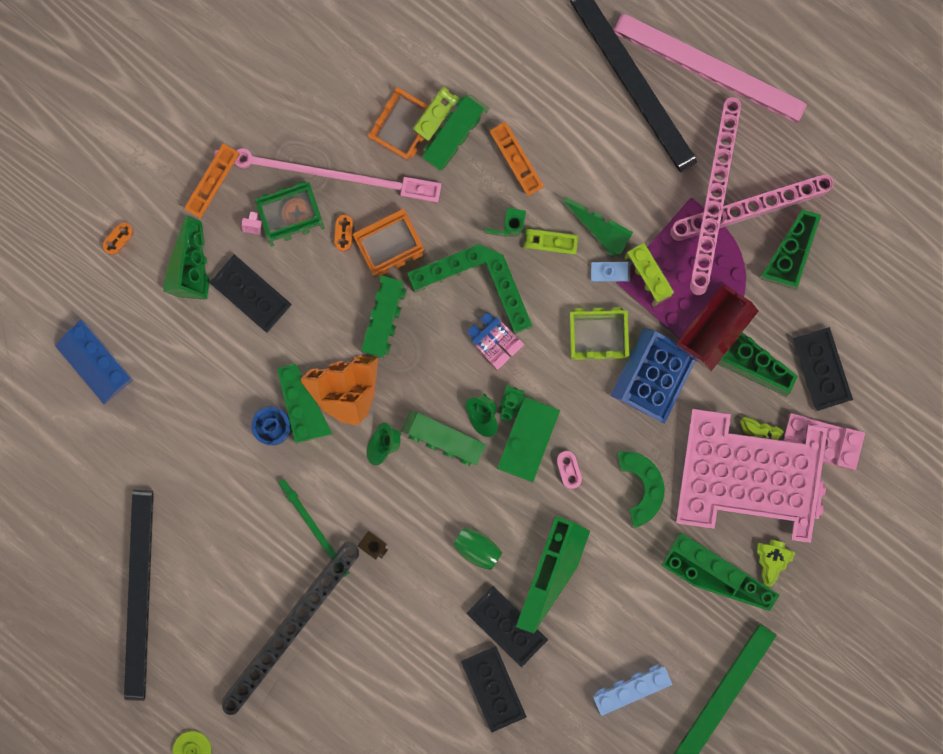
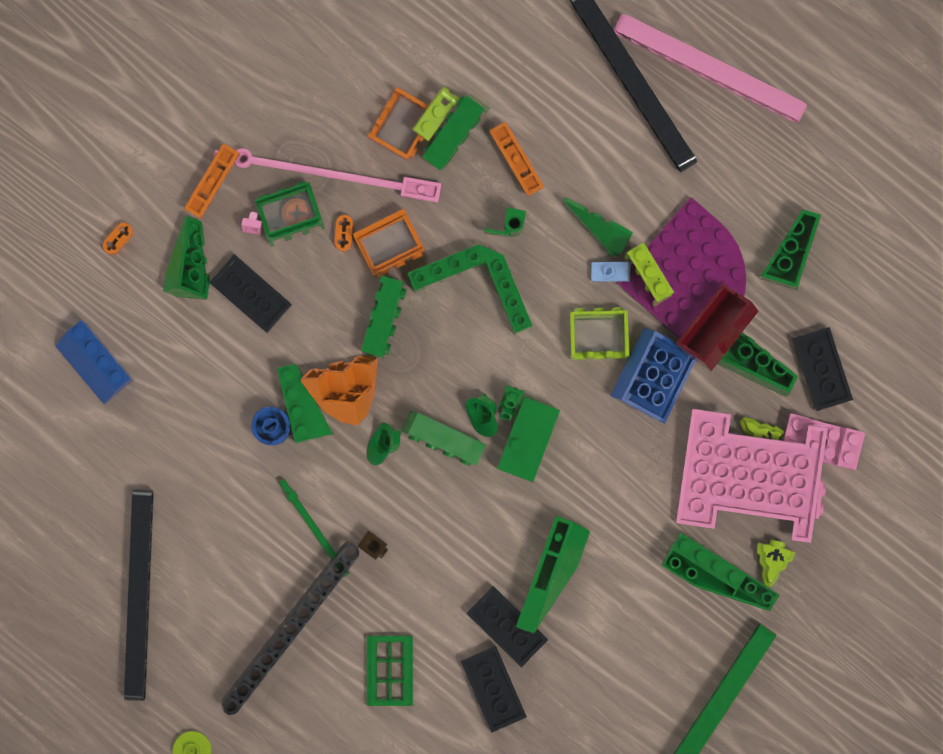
green piece [452,528,503,570] -> none
hips [467,312,525,370] -> none
lime plate [523,229,578,255] -> none
bright pink plate [557,451,582,489] -> none
light blue brick [592,664,673,716] -> none
green brick [616,451,665,528] -> none
bright pink beam [670,175,834,241] -> none
bright pink beam [690,97,741,295] -> none
none -> green piece [367,636,413,706]

